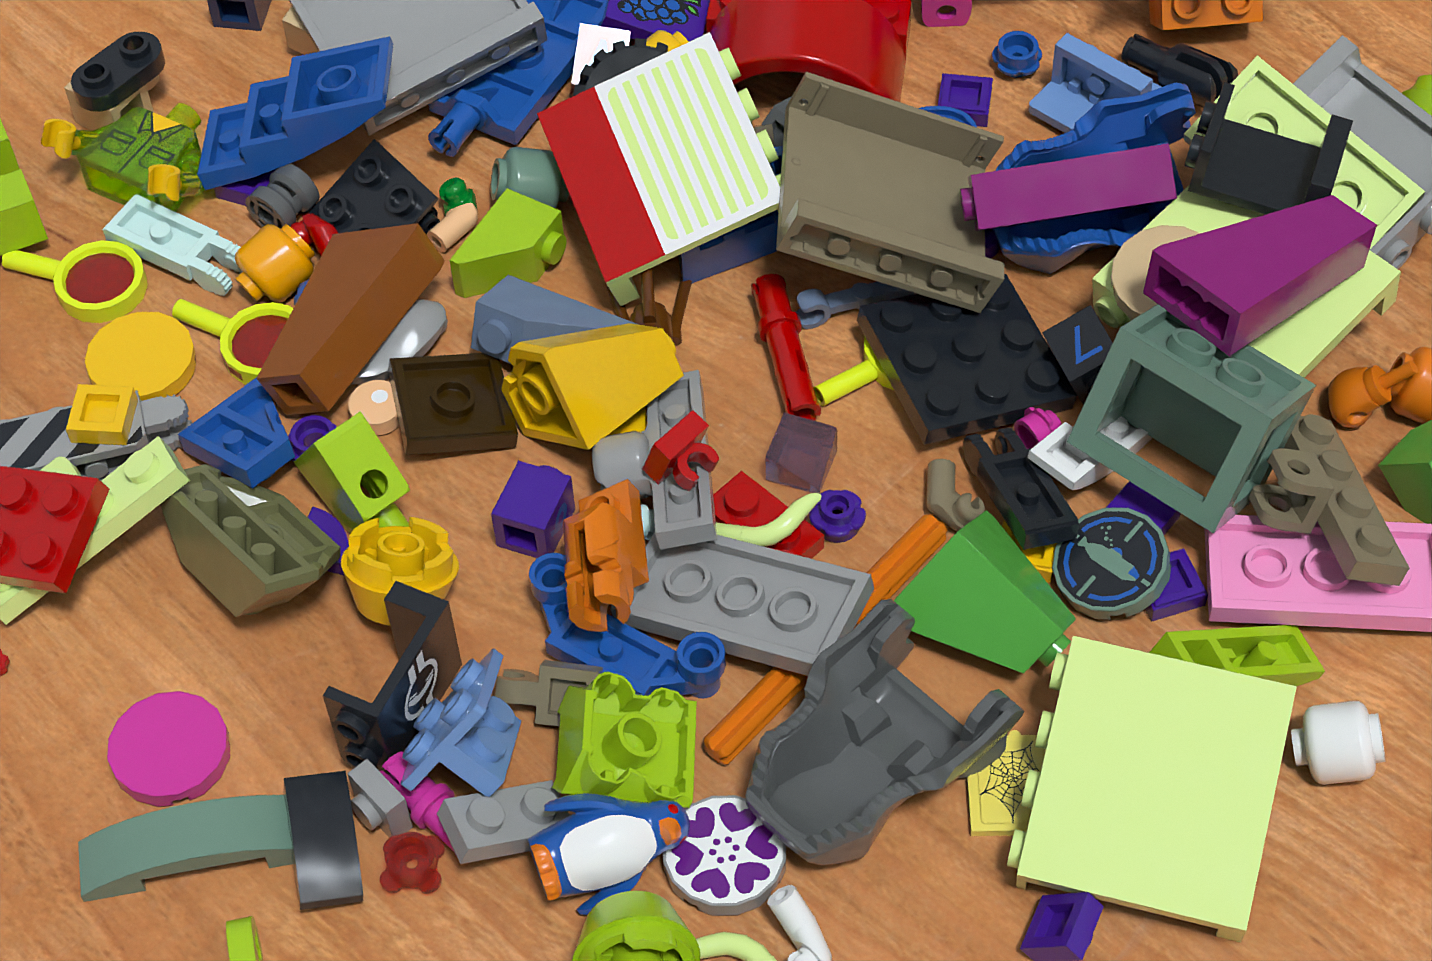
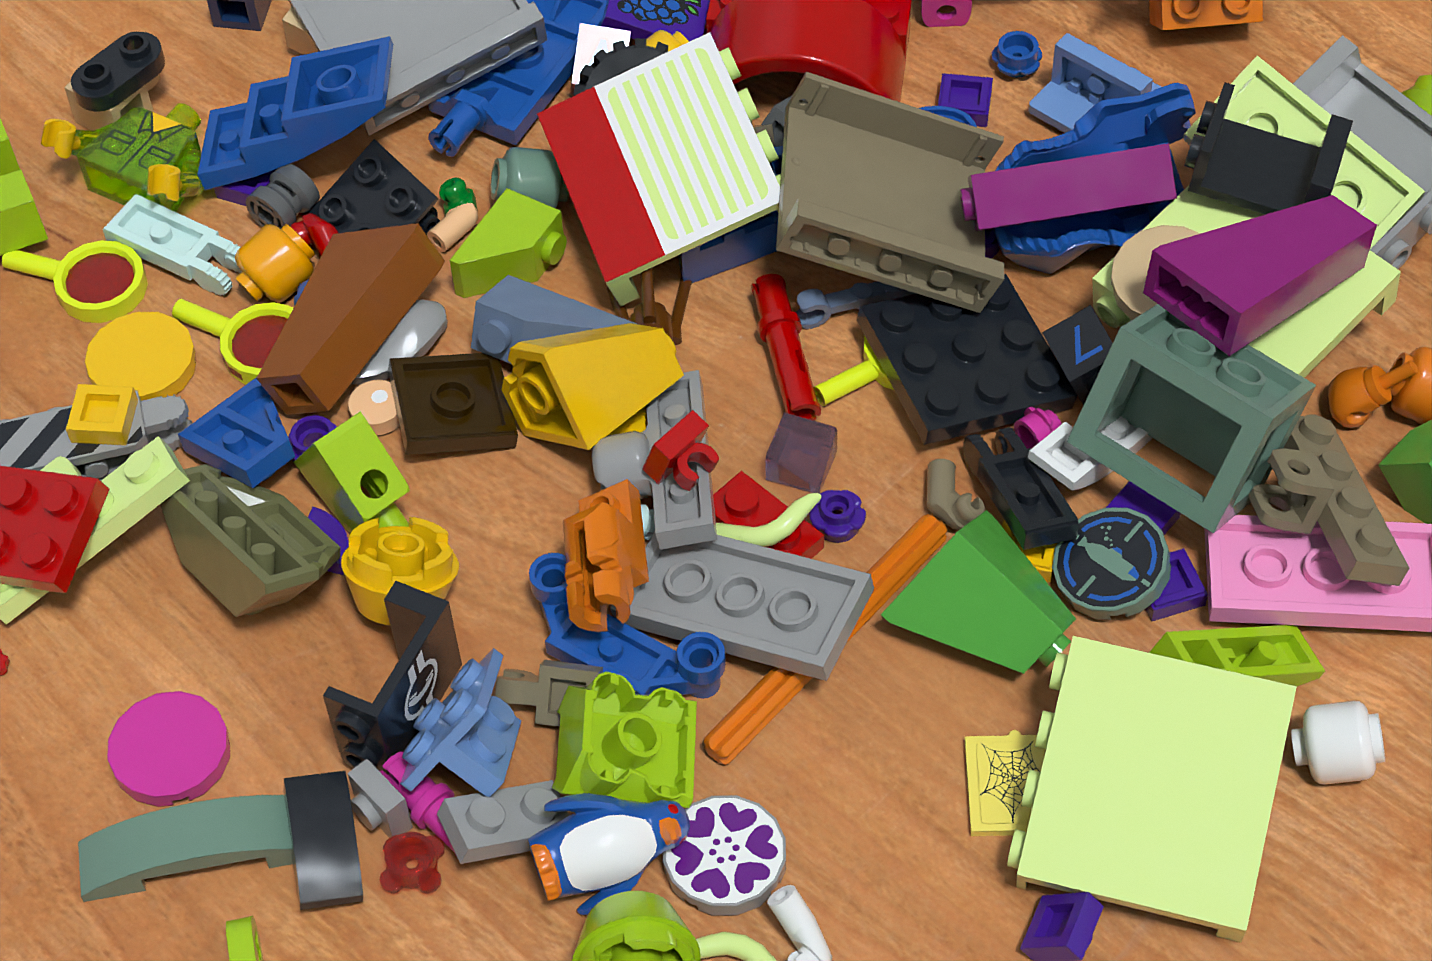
dark purple brick [491,460,575,558] -> none
dark grey animal [745,599,1025,865] -> none
black arm [1121,34,1238,108] -> none

